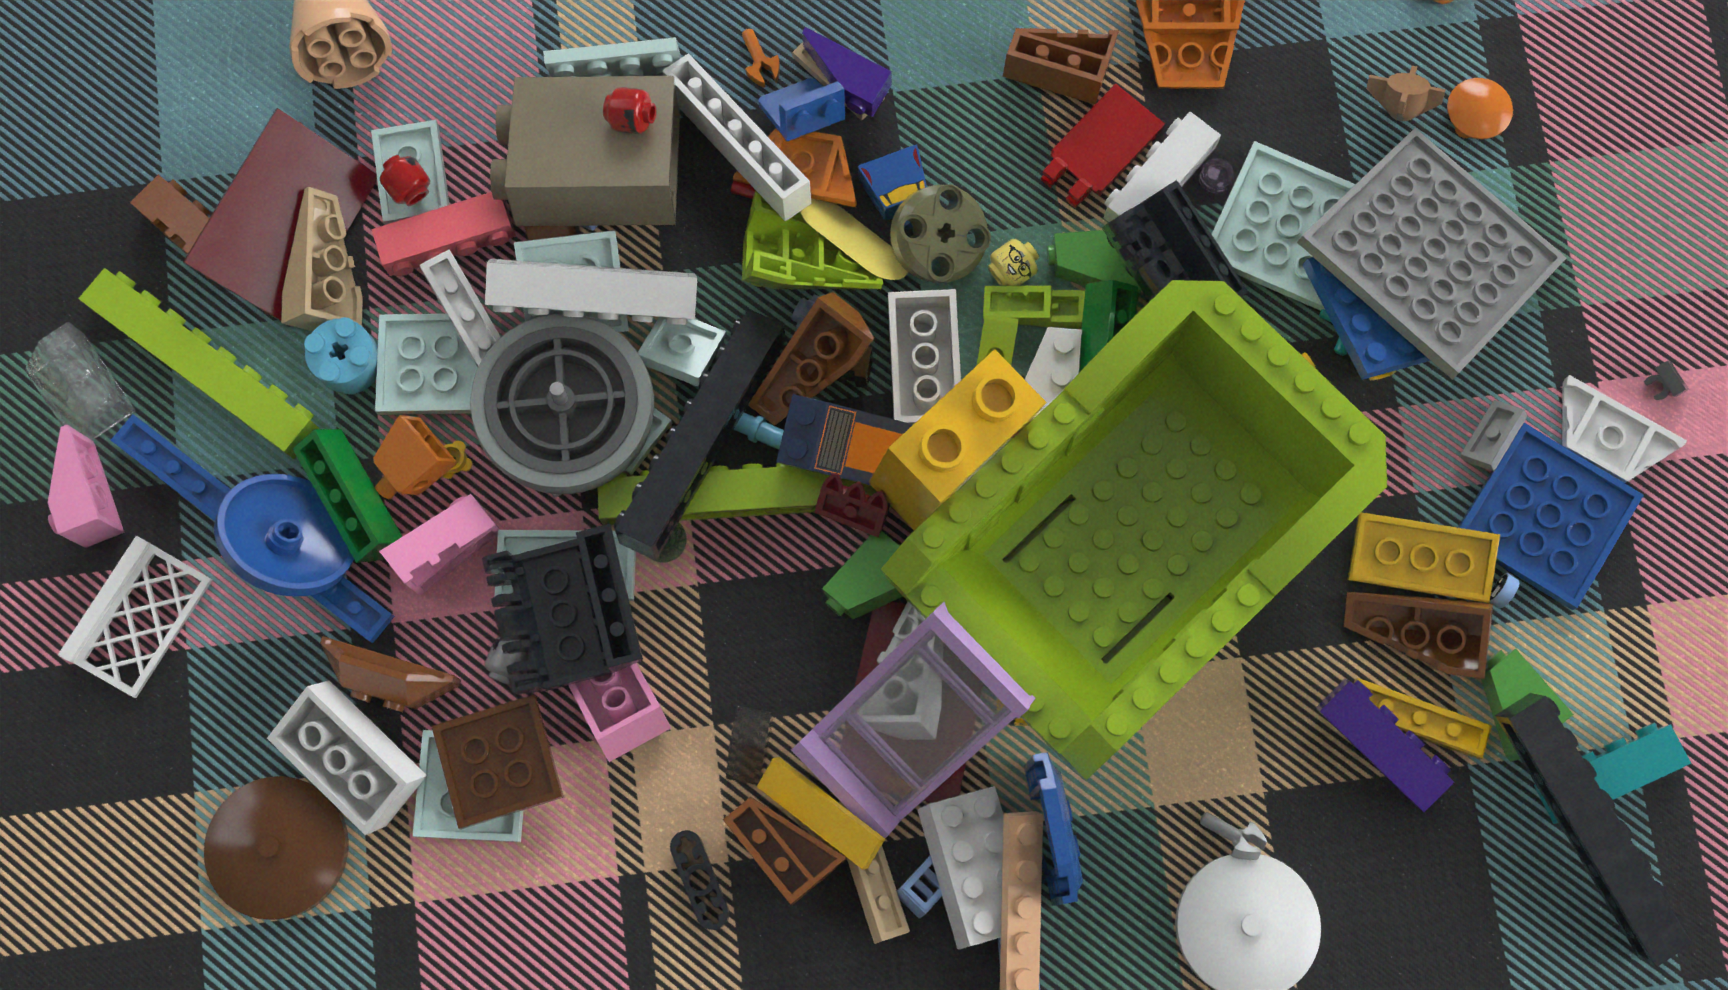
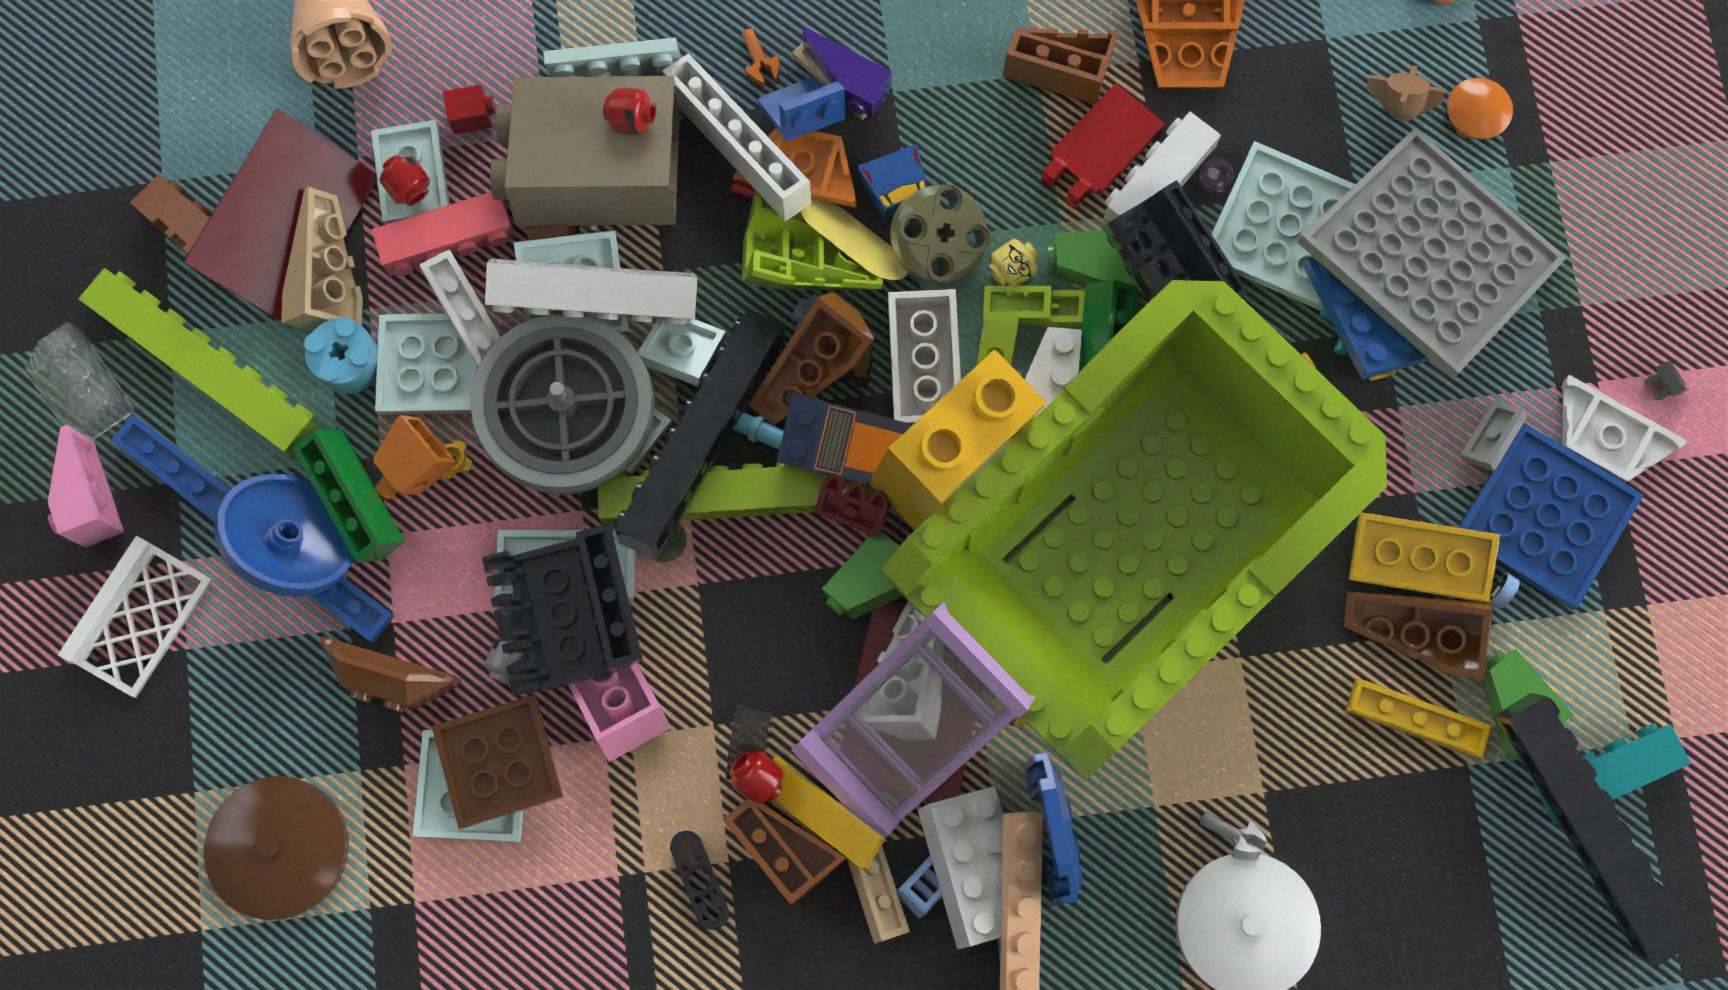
white brick [267,681,427,835] -> none
bright pink wedge [379,494,500,596] -> none
dark purple brick [1315,679,1454,812] -> none
none -> red brick [443,84,496,134]
none -> red head [730,751,783,803]

